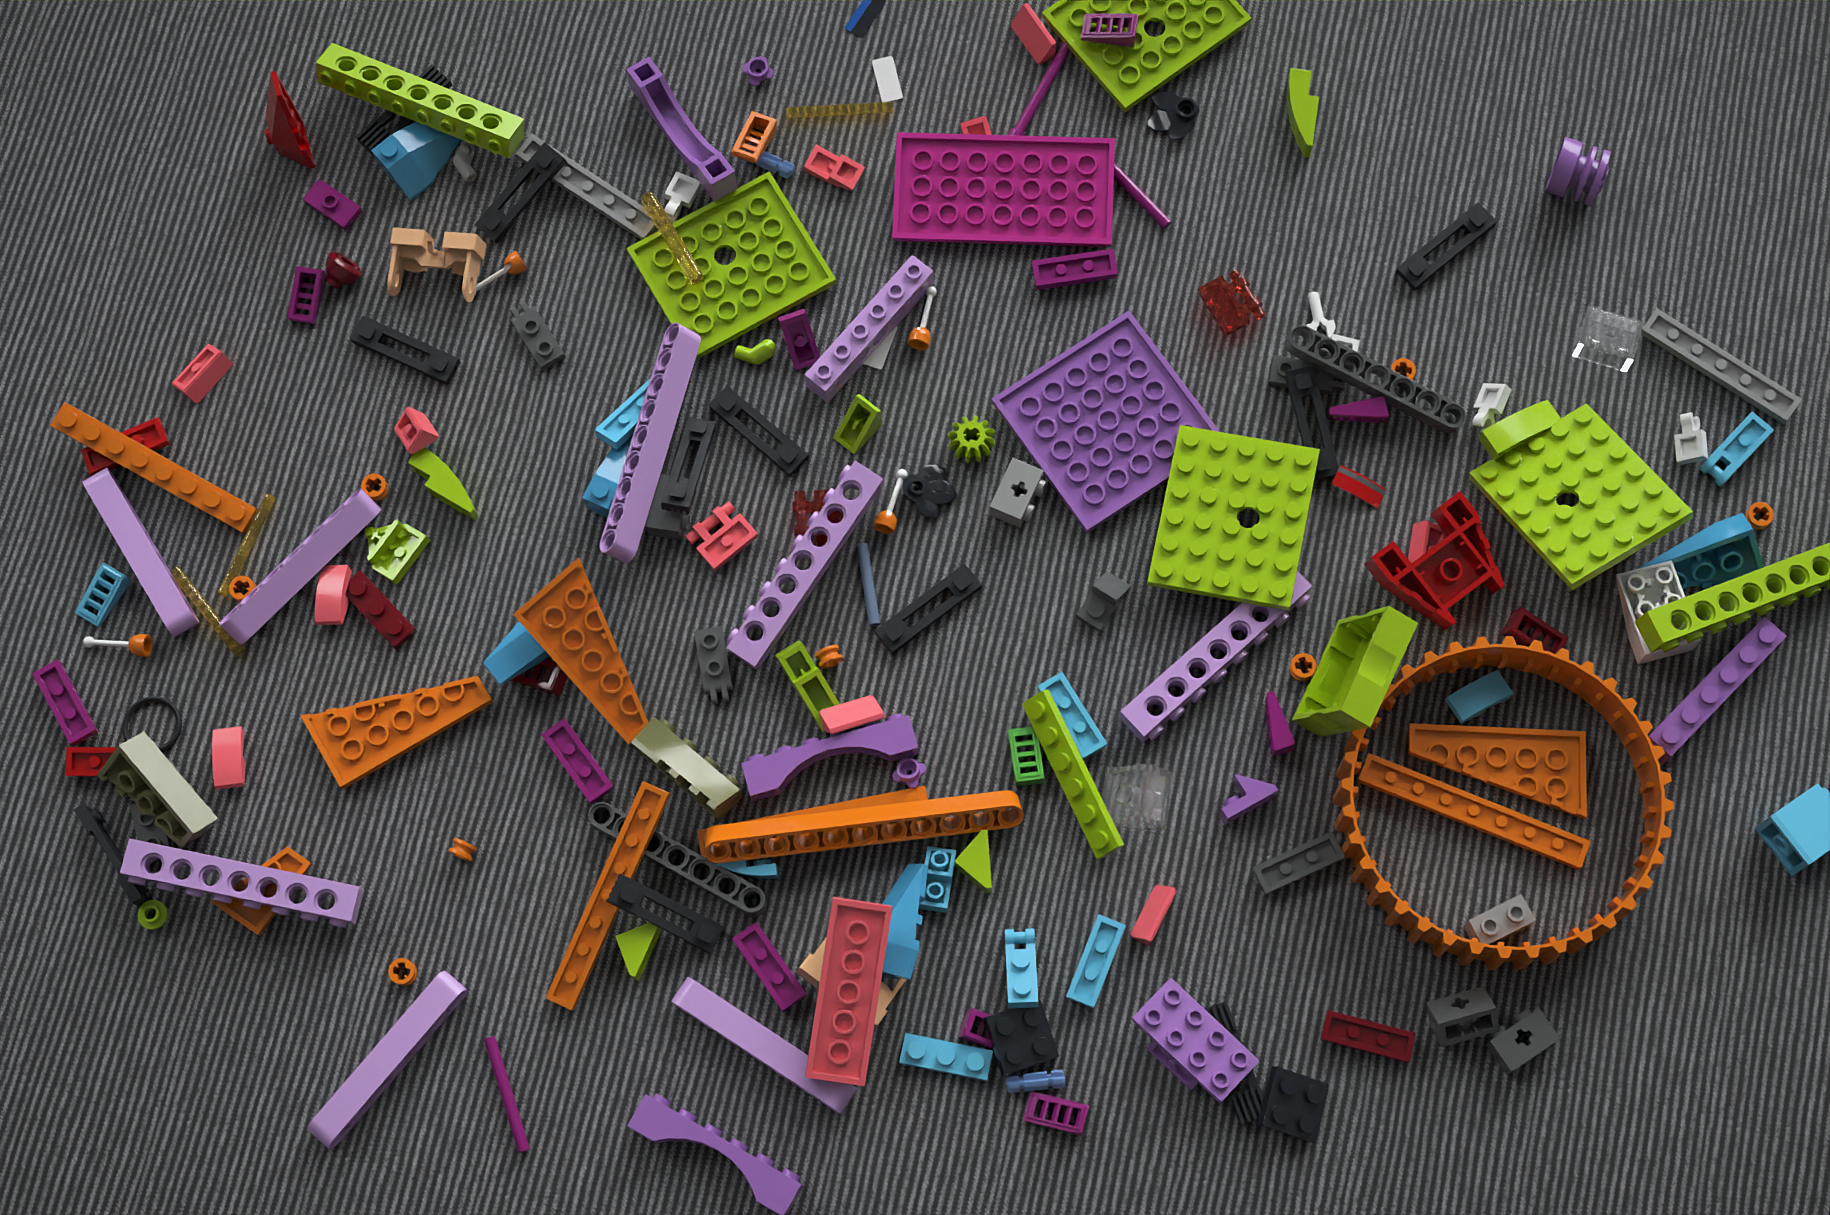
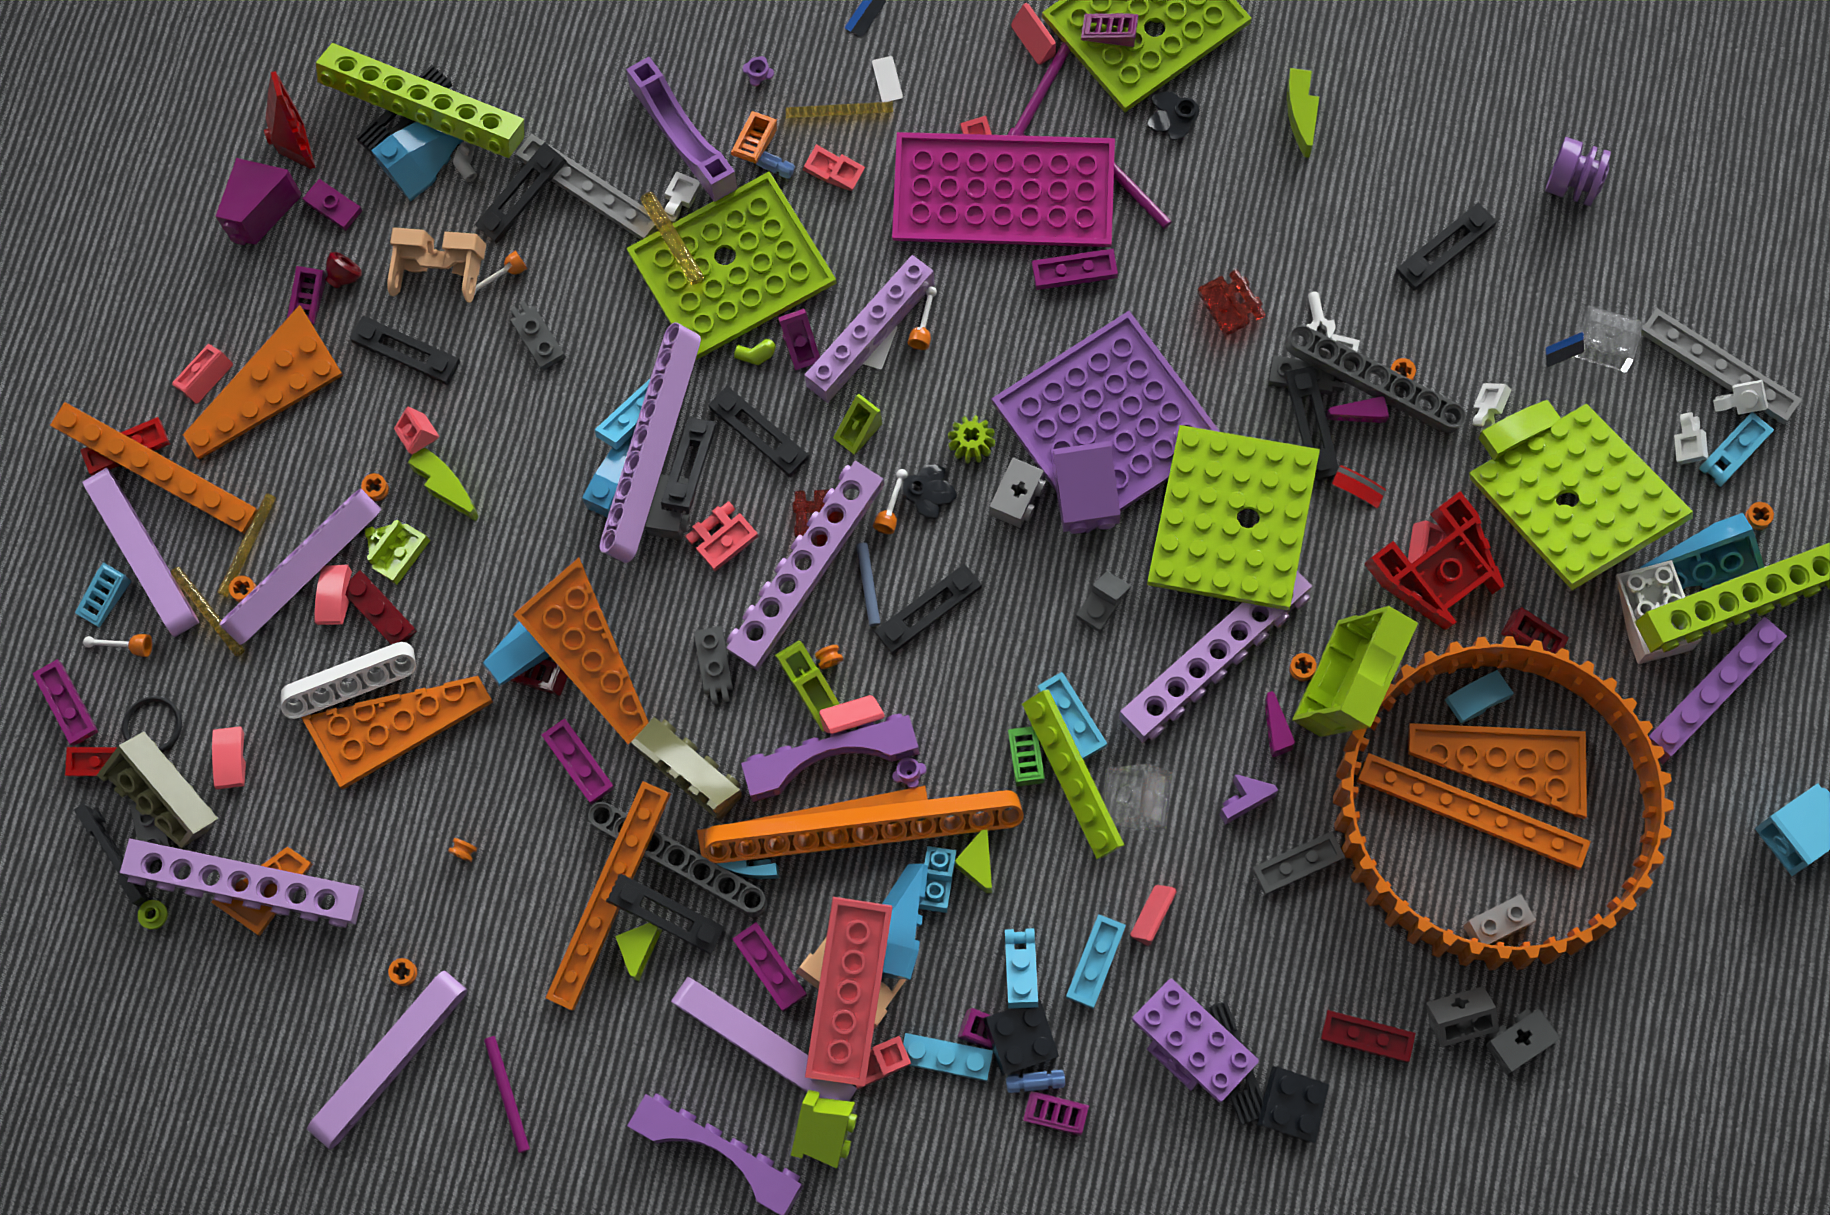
none -> orange wing [183,305,343,460]
none -> magenta slope [215,158,301,245]
none -> white beam [280,642,416,719]
none -> lime hips [791,1089,857,1168]
none -> coral slope [855,1036,911,1090]
none -> medium lavender slope [1052,441,1121,534]
none -> black sticker [1546,332,1585,367]
none -> white plate [1713,380,1768,415]

